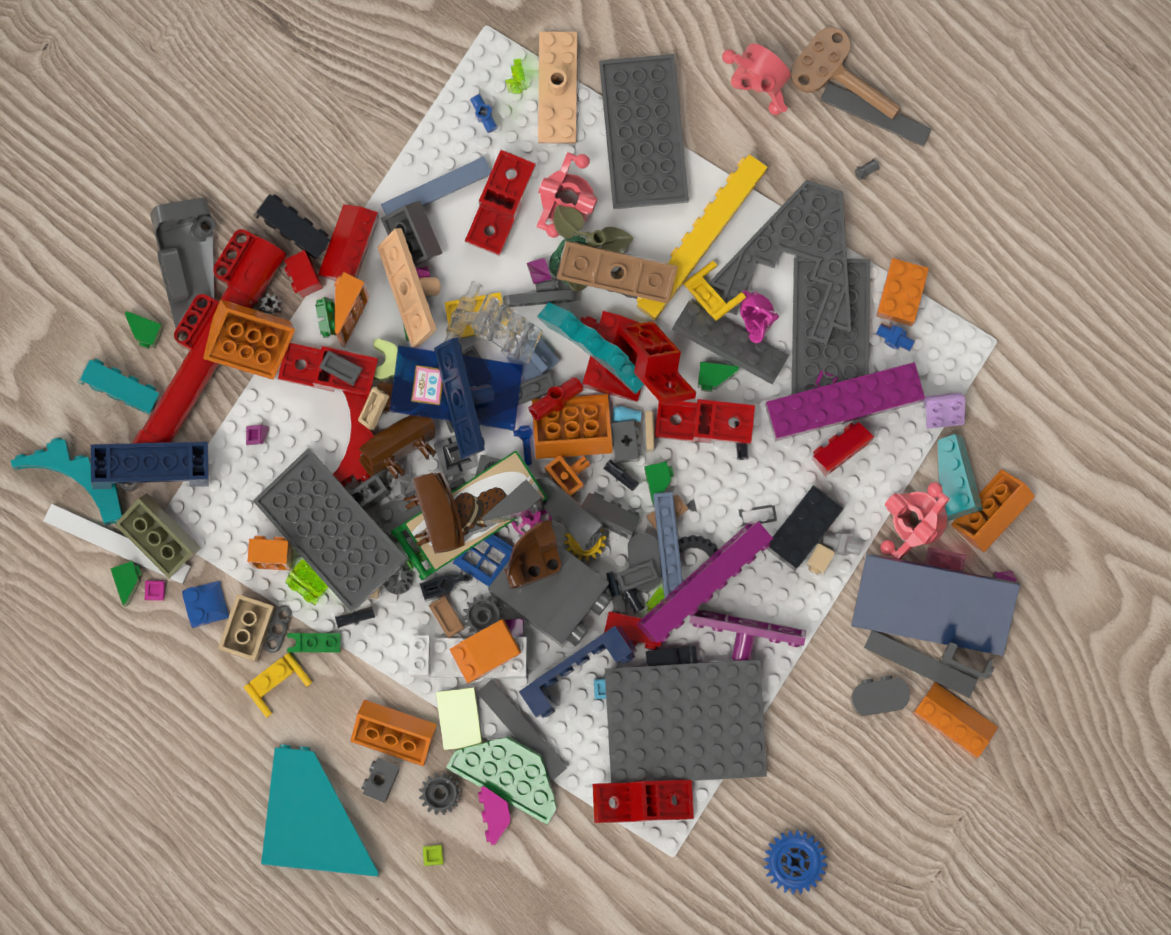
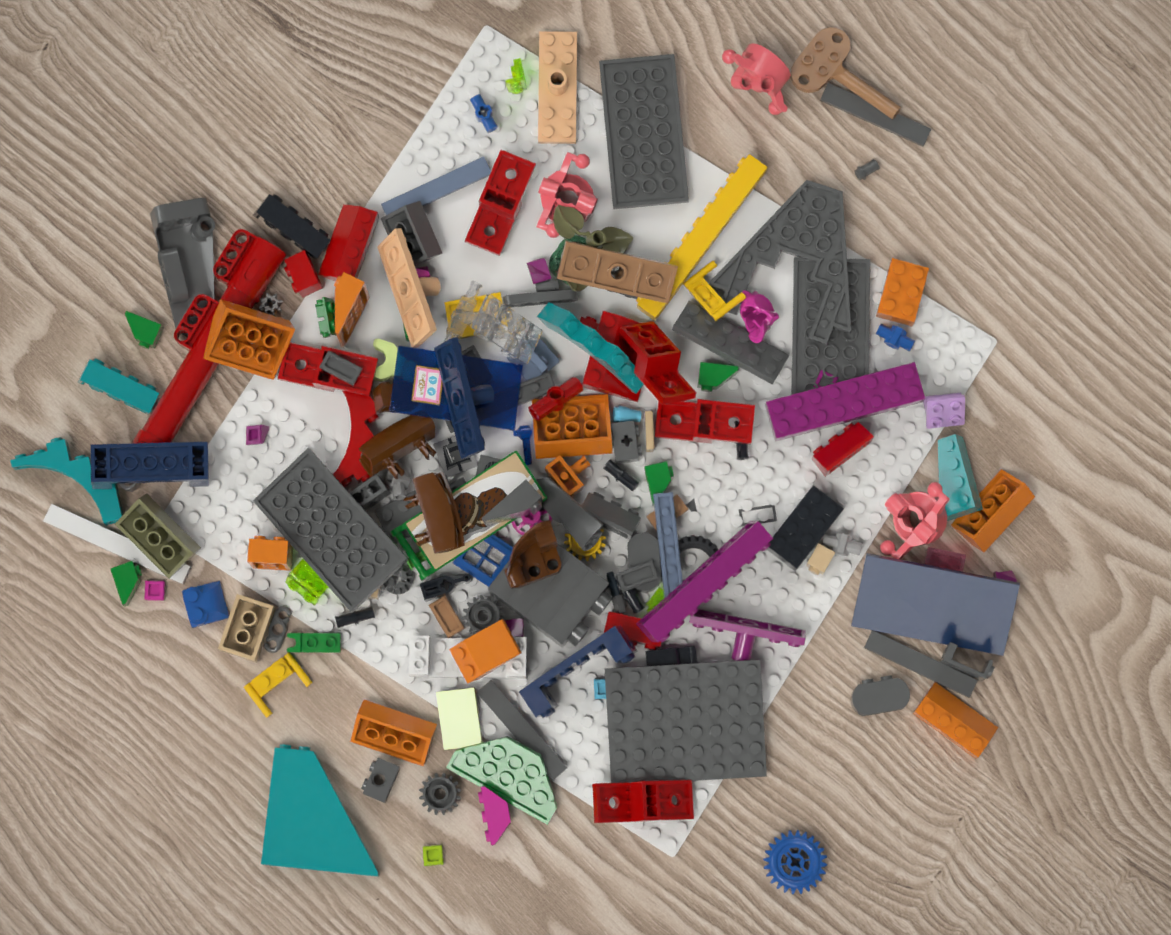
tan tile [358,386,389,430] -> none

